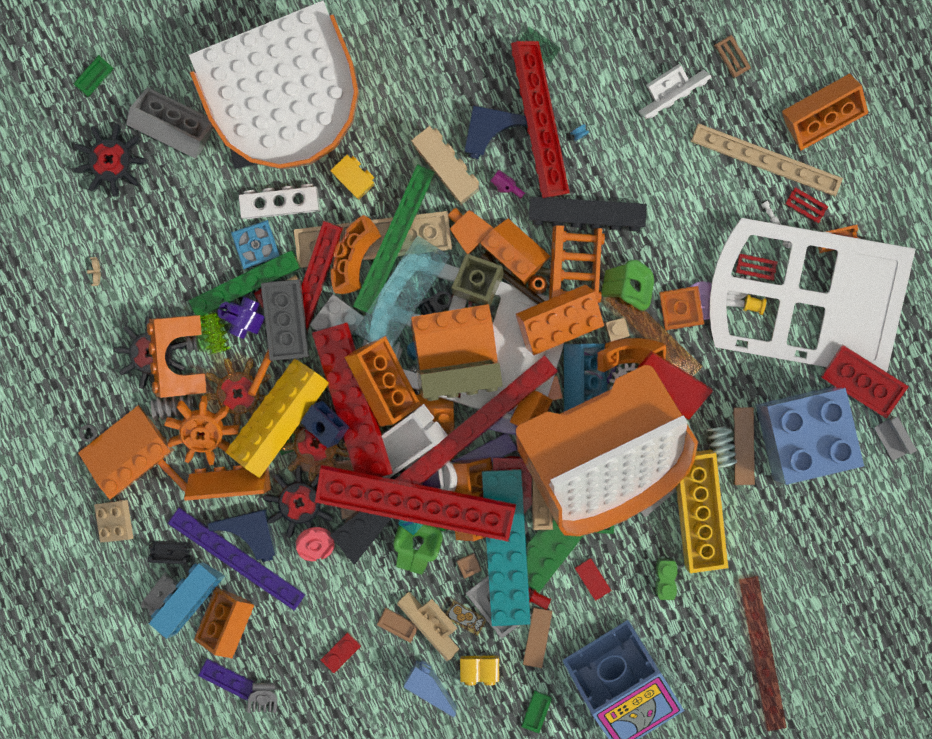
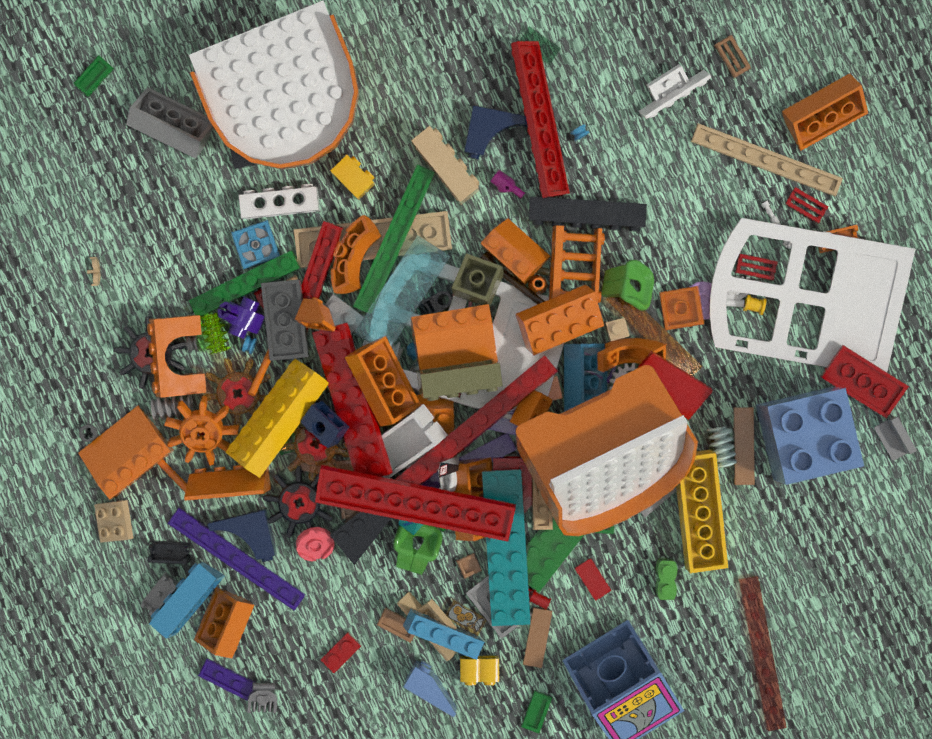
black gear [74,123,148,197] -> none
orange torso [448,208,494,254] -> none
none -> dark azure bush [242,335,257,355]
none -> orange slope [295,297,335,332]
none -> dark azure arch [403,609,484,660]
none -> sticker [439,456,459,478]

